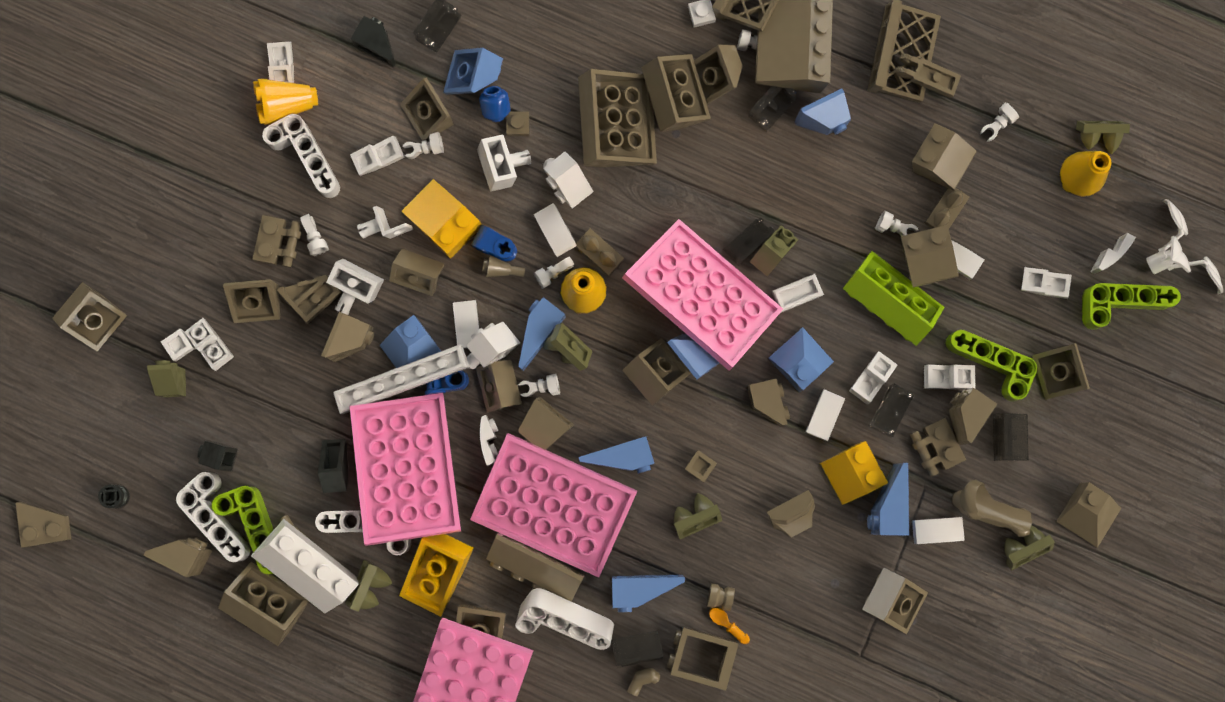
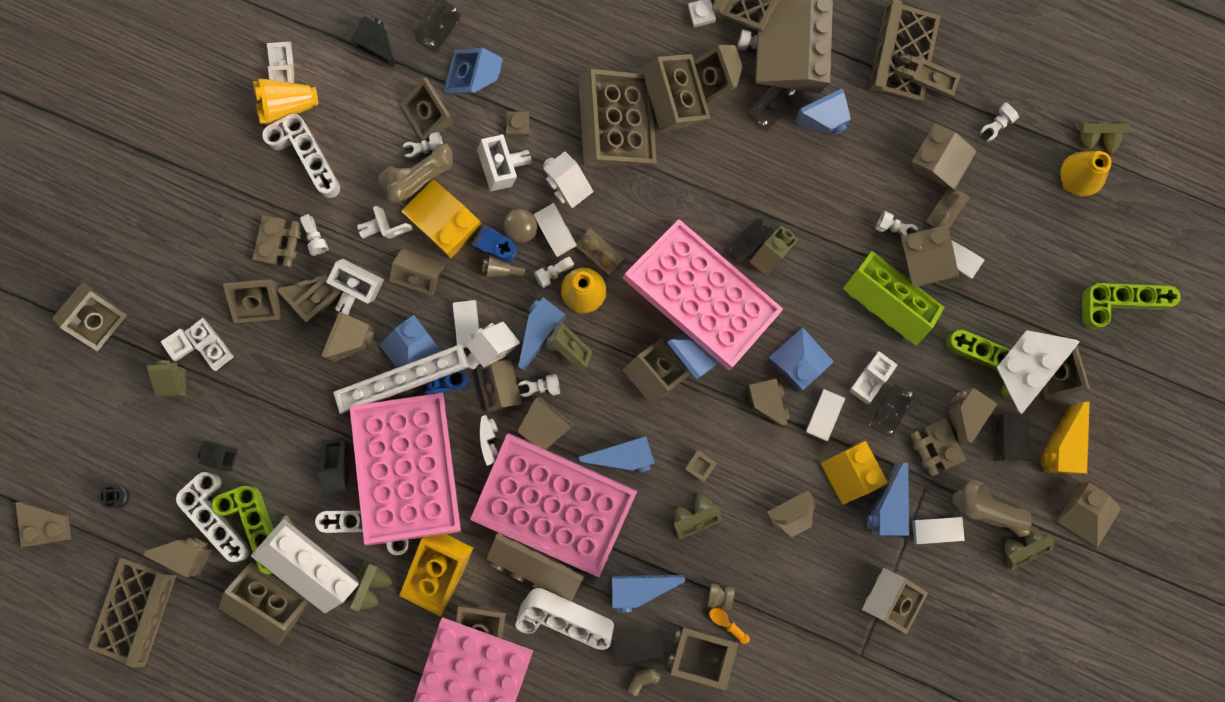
white slope [350,136,405,176] -> none
blue head [479,86,511,122] -> none
white tile [772,274,824,313] -> none
white slope [924,365,975,389] -> none
white slope [1021,267,1072,299] -> none
white slope [1091,233,1136,274] -> none
white plant [1146,199,1223,294] -> none
none -> dark tan fence [88,558,177,668]
none -> dark tan hair [379,144,453,203]
none -> dark tan hair [502,208,538,244]
none -> white wing [996,330,1079,414]
none -> yellow slope [1041,402,1090,475]

